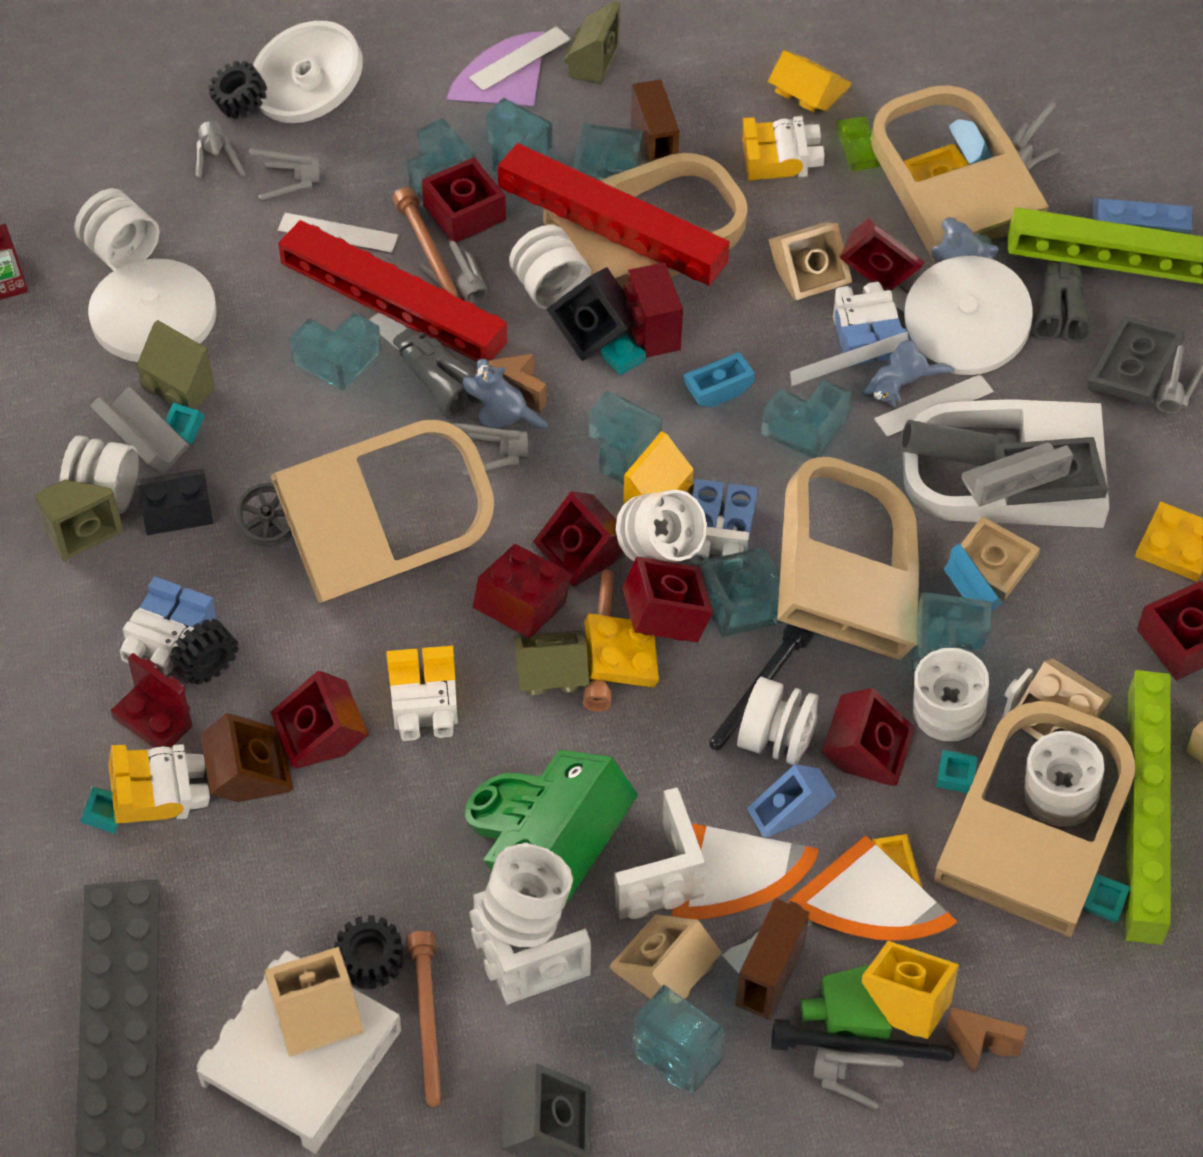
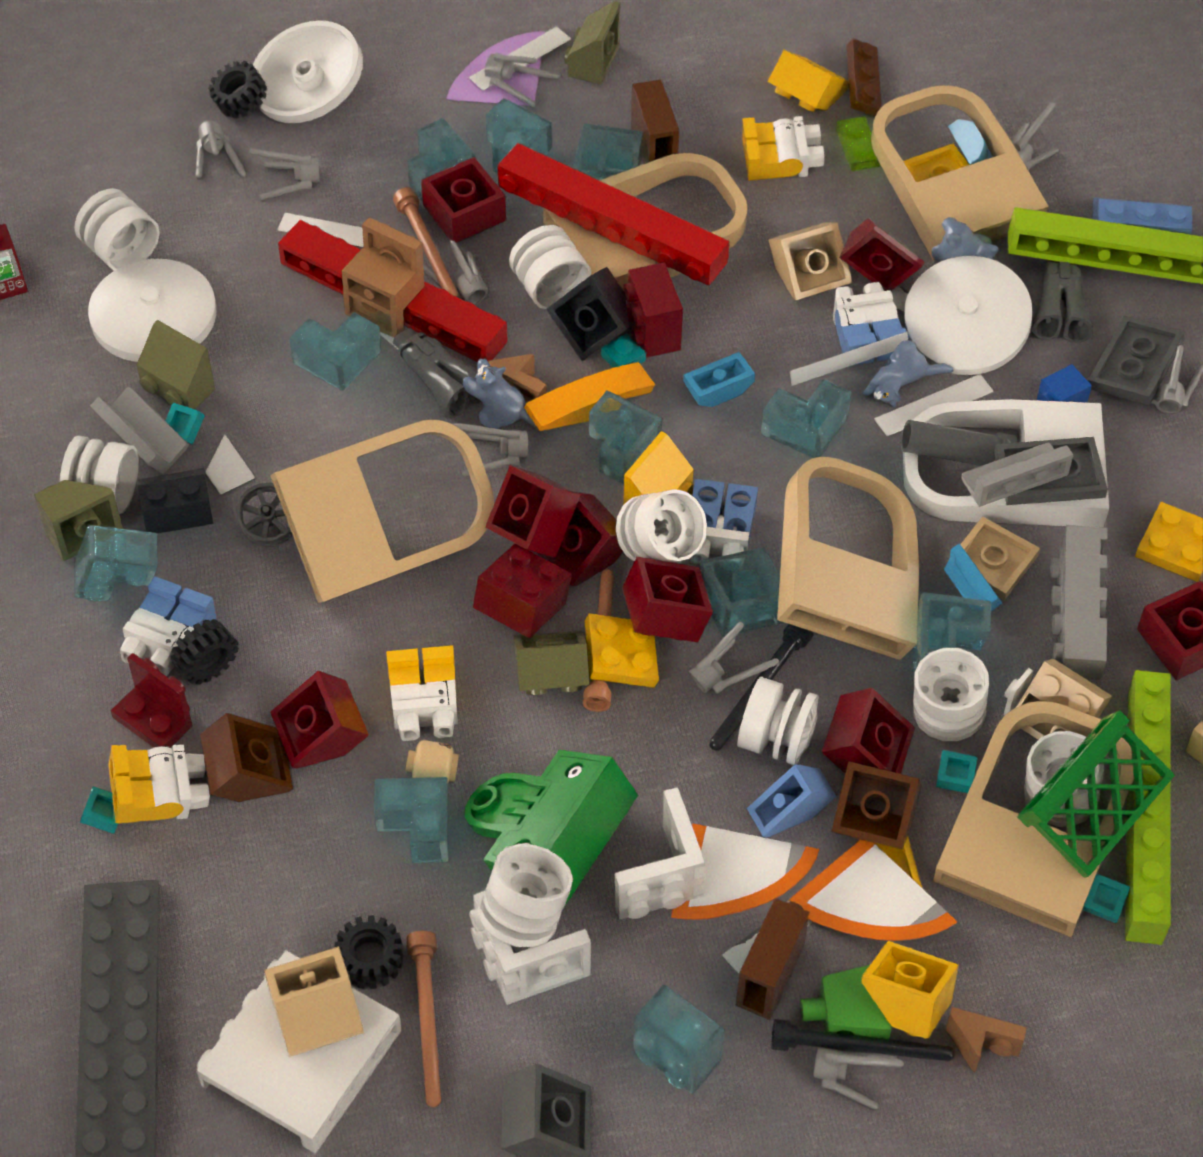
tan slope [609,914,722,1006] -> none
none -> clear light blue brick [74,525,158,601]
none -> white sticker [205,434,255,495]
none -> medium nougat bracket [342,217,424,338]
none -> clear light blue brick [374,777,449,863]
none -> tan head [405,740,459,789]
none -> light grey plant [484,53,560,107]
none -> dark red brick [485,465,580,557]
none -> light orange slope [524,362,655,431]
none -> light grey plant [688,622,779,694]
none -> reddish brown slope [831,762,922,850]
none -> reddish brown plate [846,38,882,117]
none -> green fence [1017,710,1175,878]
none -> blue brick [1036,364,1092,403]
none -> light grey wedge [1050,525,1108,680]

